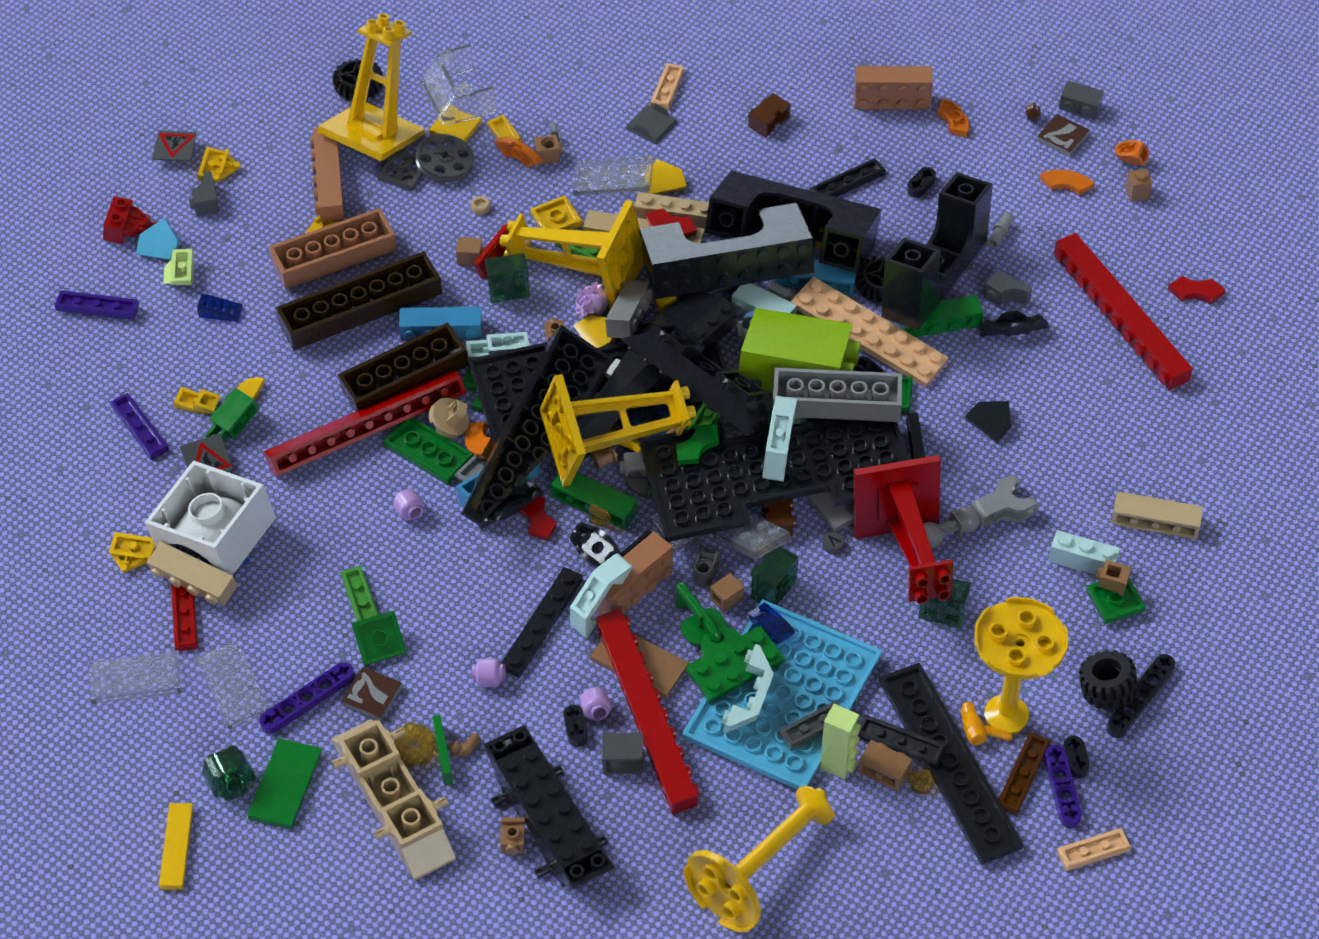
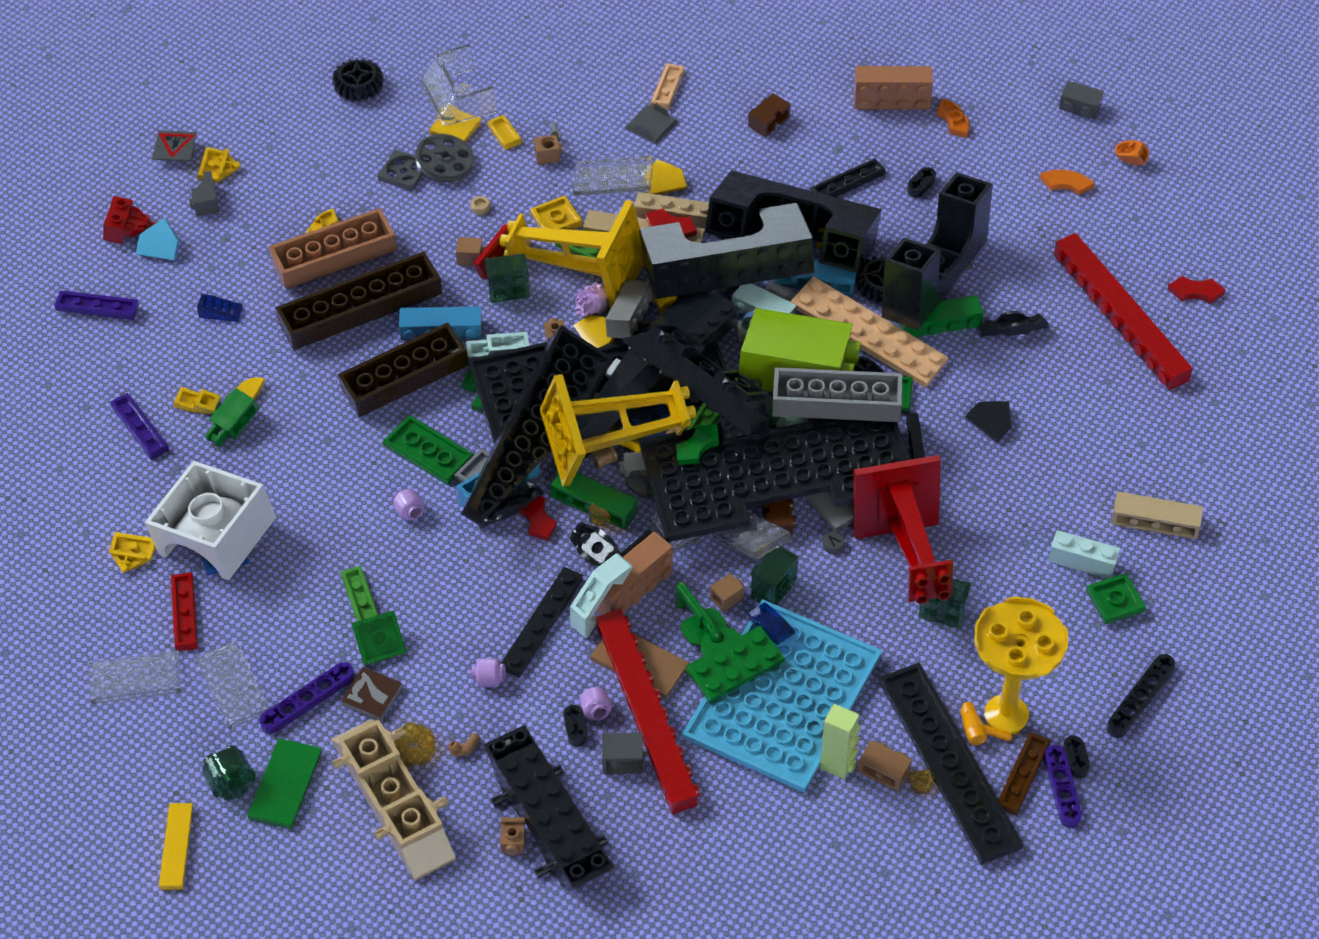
tan brick [146,542,238,606] -> none
yellowish green slope [163,249,194,285] -> none
dark grey piece [180,433,234,472] -> none
red brick [263,370,467,476] -> none
nougat brick [310,128,344,222] -> none
yellow piece [317,13,425,161] -> none
tan tile [429,398,469,439] -> none
green tile [432,715,453,785] -> none
orange tile [465,422,495,459] -> none
orange tile [494,137,542,168] -> none
yellow piece [683,786,836,932] -> none
dark grey piece [693,544,722,587] -> none
light aqua slope [721,644,774,733] -> none
light aqua slope [762,396,797,482] -> none
dark grey tile [779,700,840,751] -> none
black tile [857,714,947,768] -> none
light grey piece [923,475,1039,549] -> none
dark grey arch [983,269,1032,306] -> none
light grey pin [987,212,1015,249] -> none
reddish brown plate [1026,102,1041,122] -> none
tile [1036,114,1090,157] -> none
light nougat tile [1057,828,1131,872] -> none
black tyre [1079,650,1139,710] -> none
medium nougat brick [1096,560,1131,596] -> none
medium nougat brick [1125,168,1152,201] -> none

